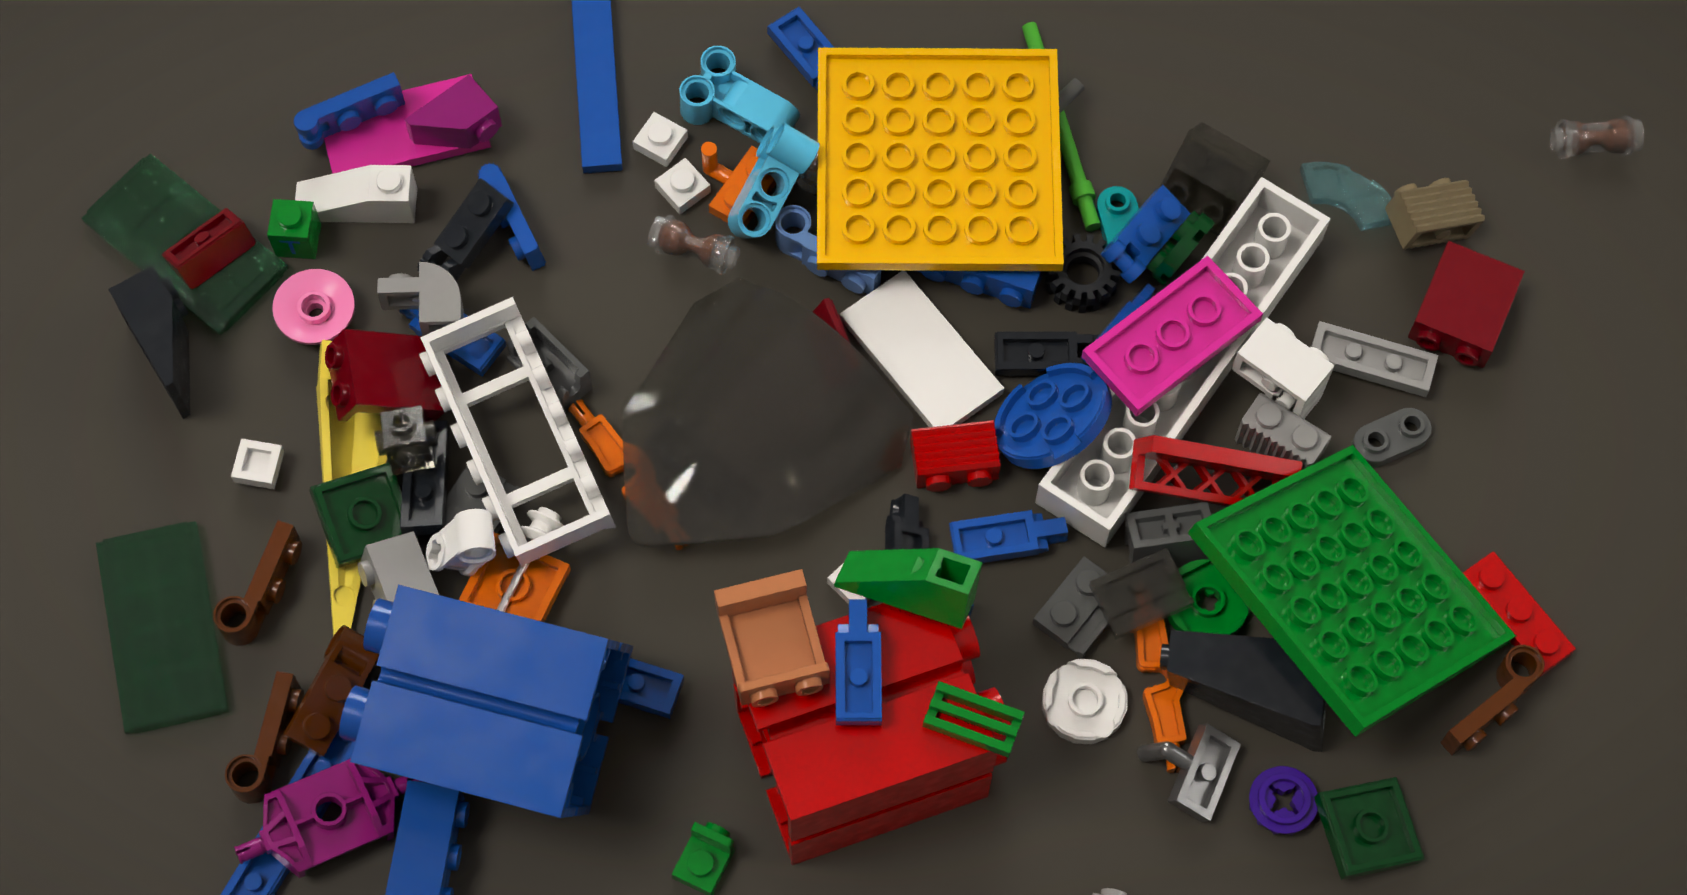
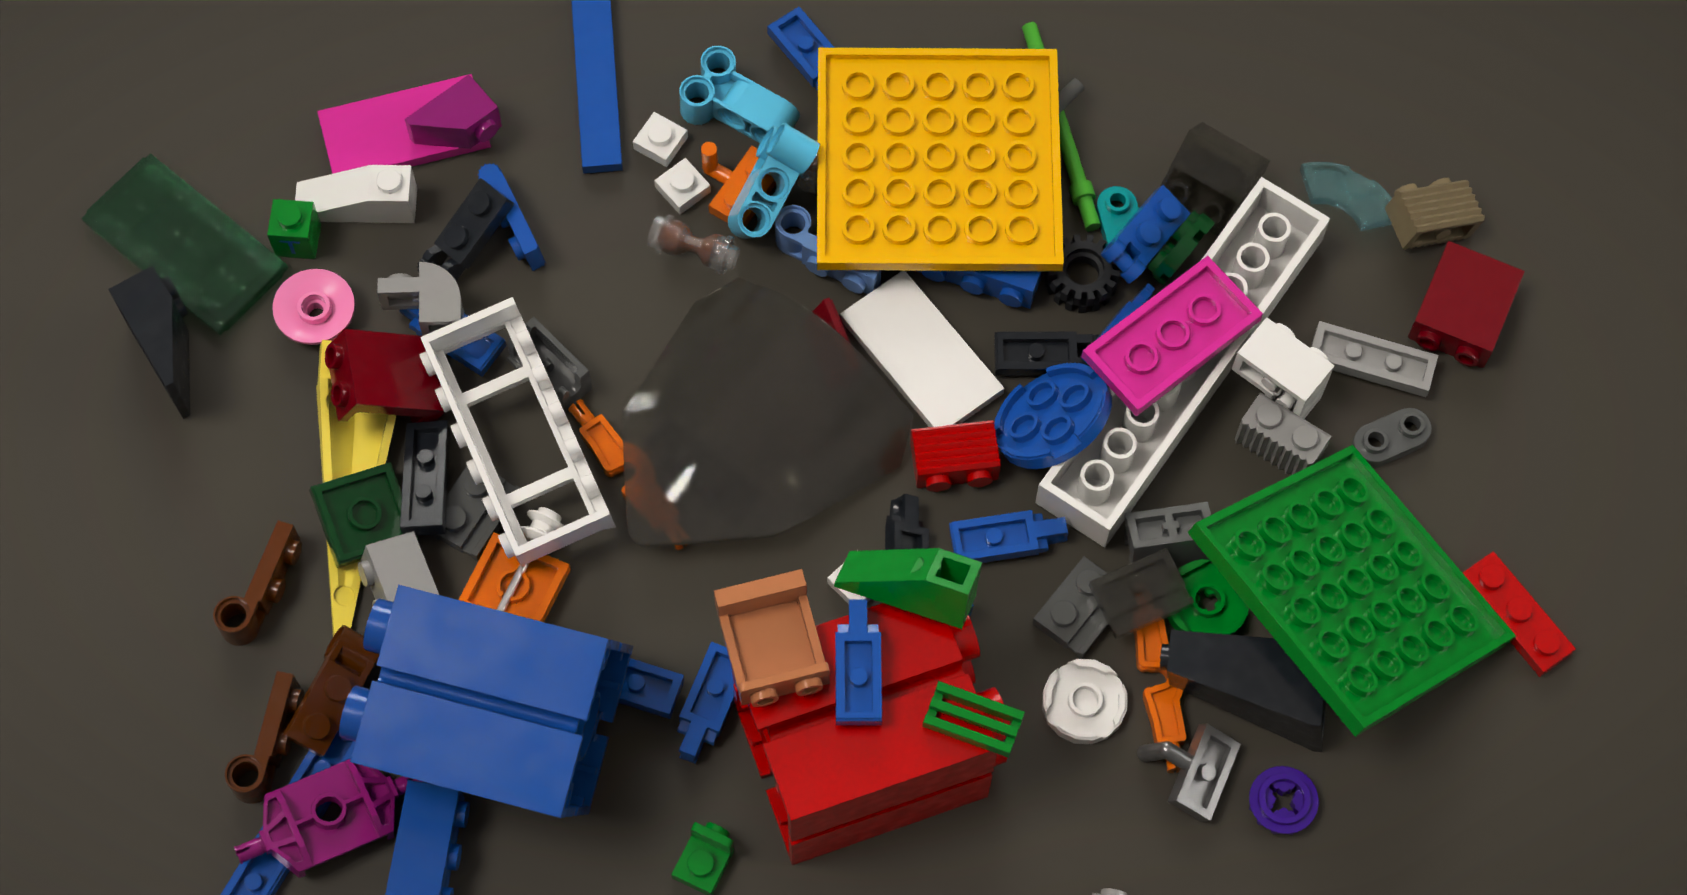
clear green piece [96,521,229,735] -> none
dark red slope [161,208,256,289] -> none
white plate [231,438,285,489] -> none
blue plate [294,72,405,150] -> none
clear smoke brick [375,405,438,475] -> none
white piece [426,509,496,576] -> none
red fence [1129,435,1302,506] -> none
dark green tile [1314,777,1425,880] -> none
reddish brown plate [1440,645,1544,755] -> none
clear piece [1550,116,1644,159] -> none
none -> blue hinge [677,642,735,764]

